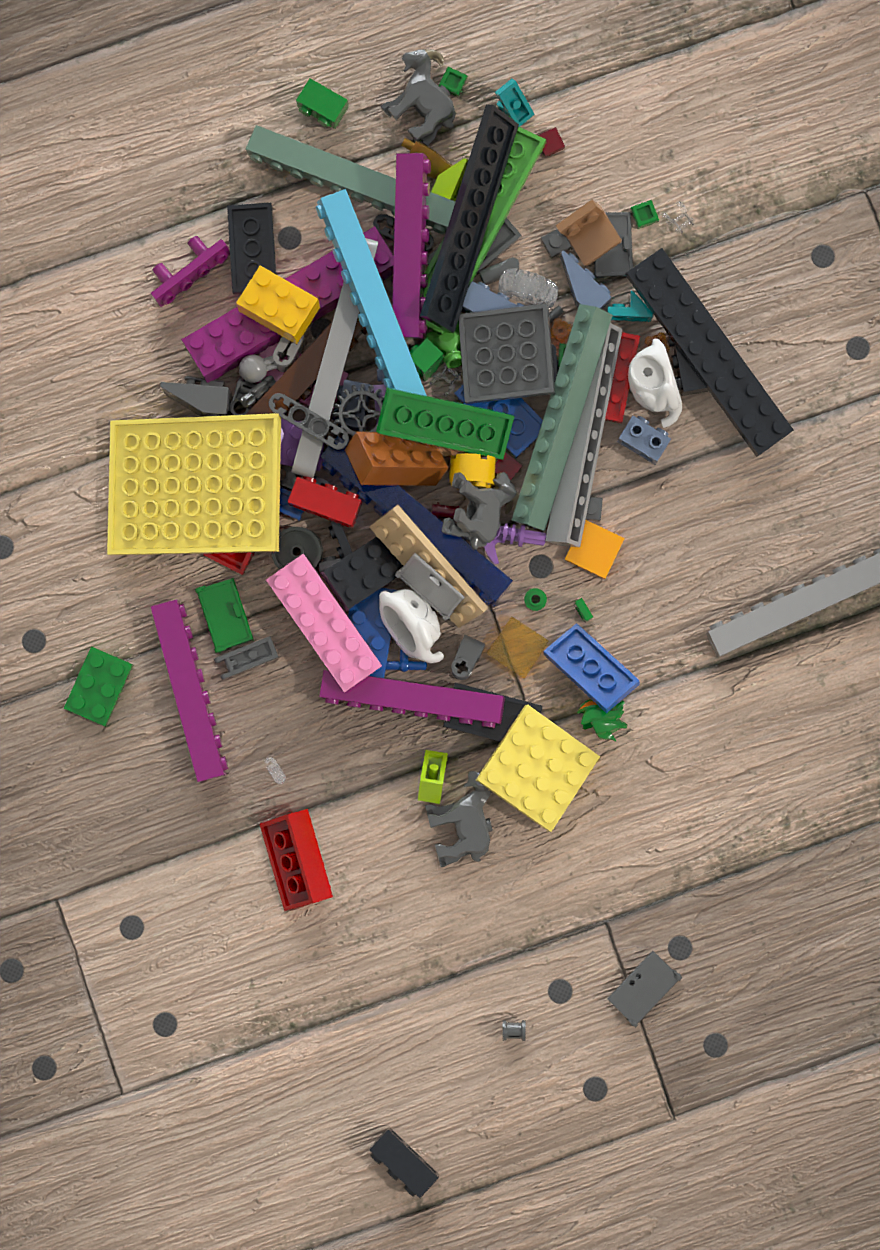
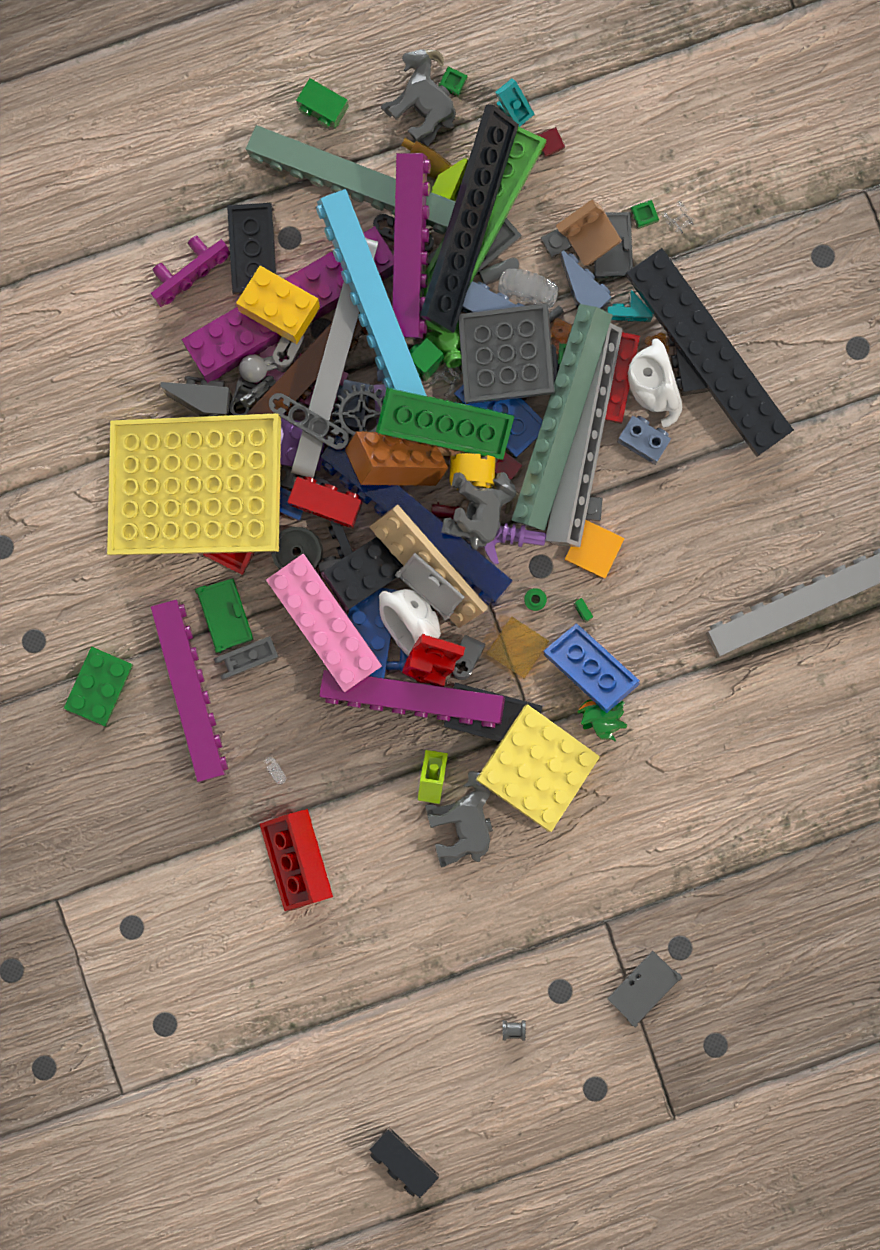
none -> red slope [402,634,465,687]

